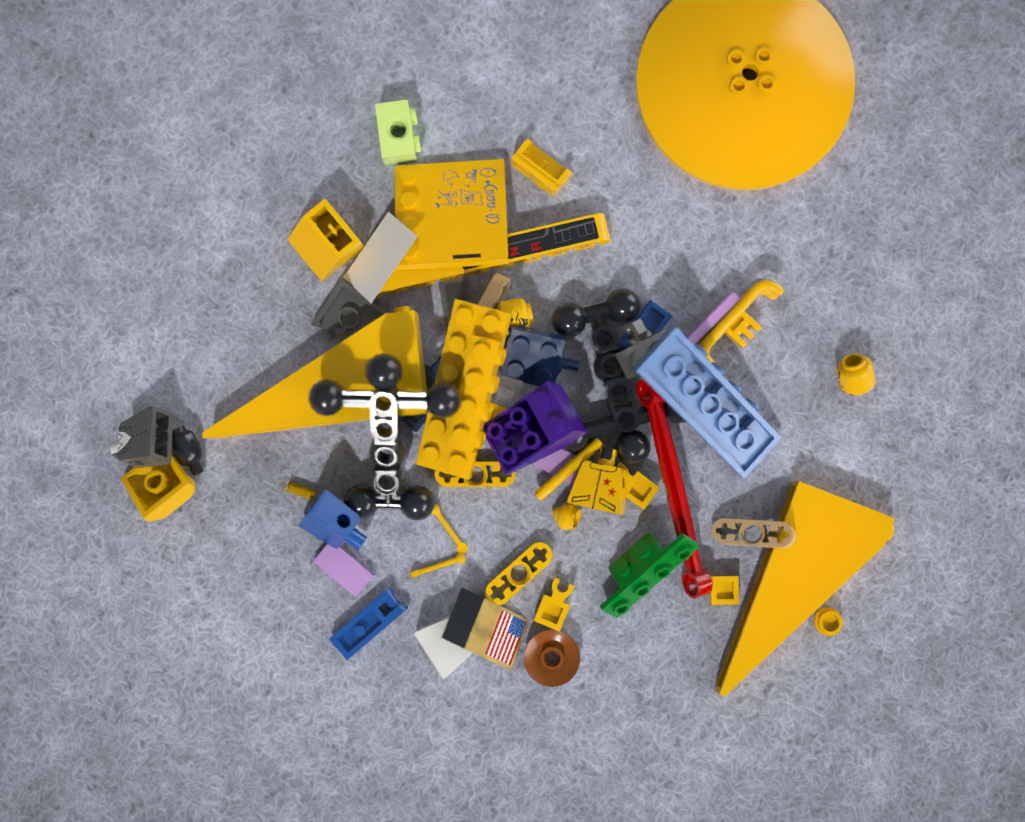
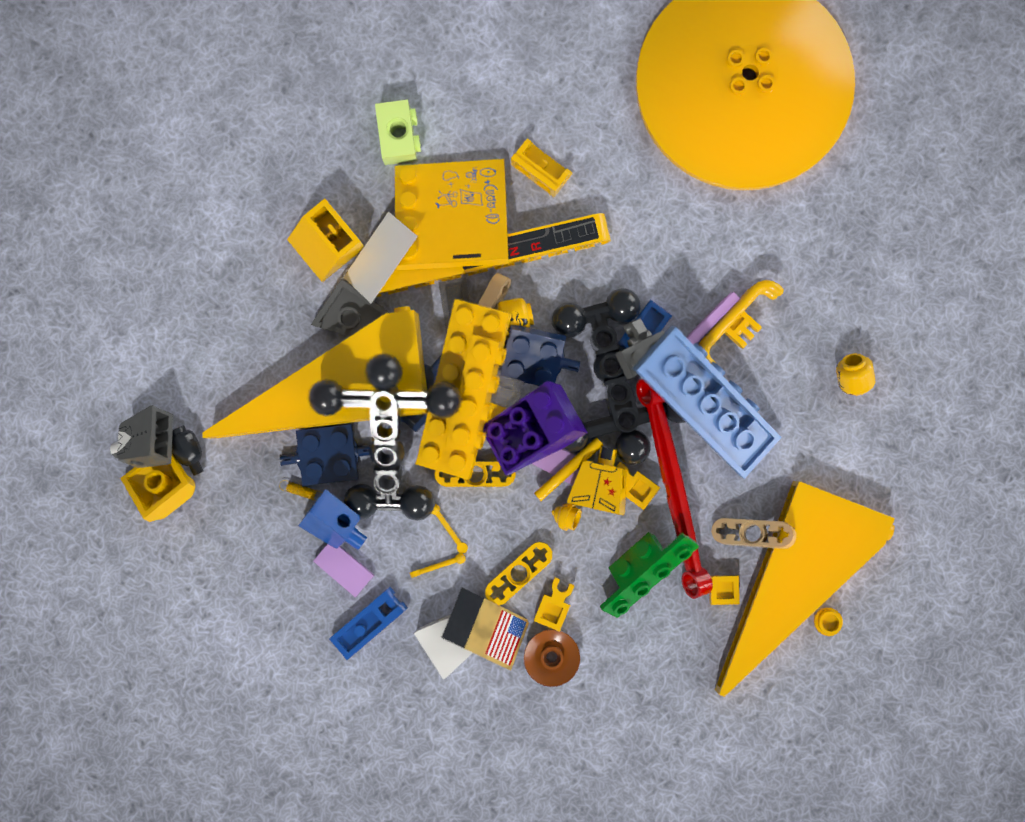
none -> dark blue plate [279,424,370,486]

